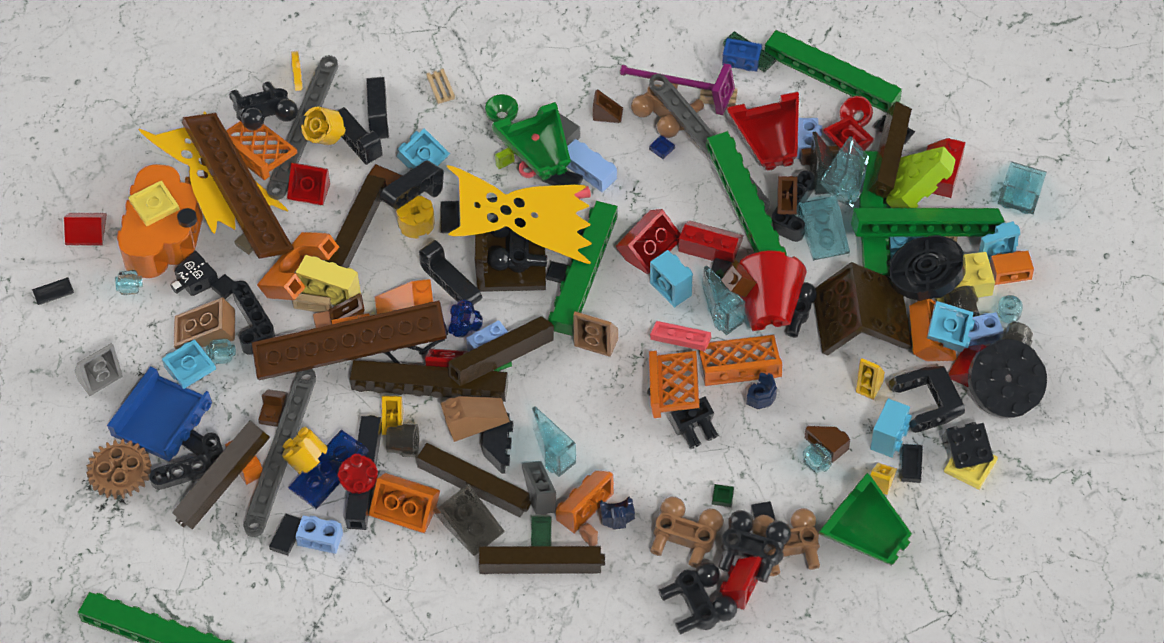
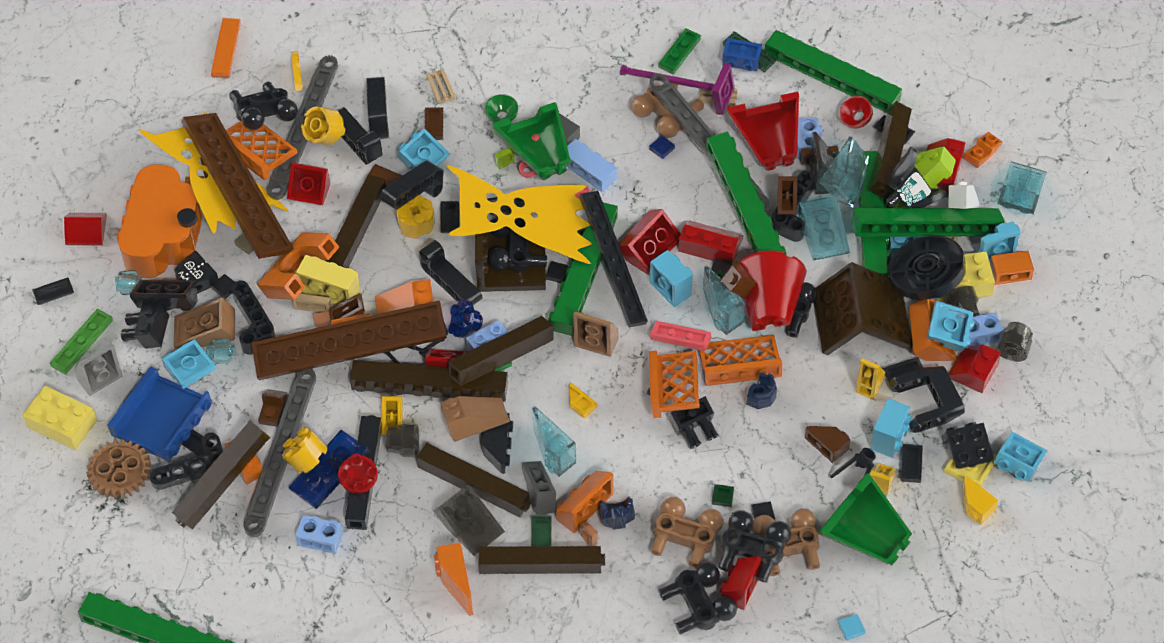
light yellow tile [128,180,180,227] -> none
black tile [269,514,301,556] -> none
orange slope [369,473,441,533] -> none
black tile [542,170,583,186] -> none
reddish brown slope [593,89,623,123] -> none
clear light blue head [802,444,832,473] -> none
red slope [823,116,874,161] -> none
black piece [968,339,1047,418] -> none
clear light blue head [997,295,1023,324] -> none
none -> light yellow brick [23,385,97,450]
none -> bright green tile [50,309,113,375]
none -> black brick [121,302,169,349]
none -> black slope [130,280,198,311]
none -> orange tile [211,18,241,78]
none -> reddish brown tile [425,107,444,140]
none -> orange slope [434,542,473,616]
none -> yellow tile [569,383,597,419]
none -> black tile [580,191,648,328]
none -> green tile [658,28,701,75]
none -> black plant [830,448,876,478]
none -> medium azure tile [838,614,865,641]
none -> black tile [882,357,924,382]
none -> black torso [886,147,947,208]
none -> white slope [948,181,979,209]
none -> orange slope [963,132,1003,168]
none -> yellow slope [963,476,998,525]
none -> medium azure plate [994,432,1048,482]

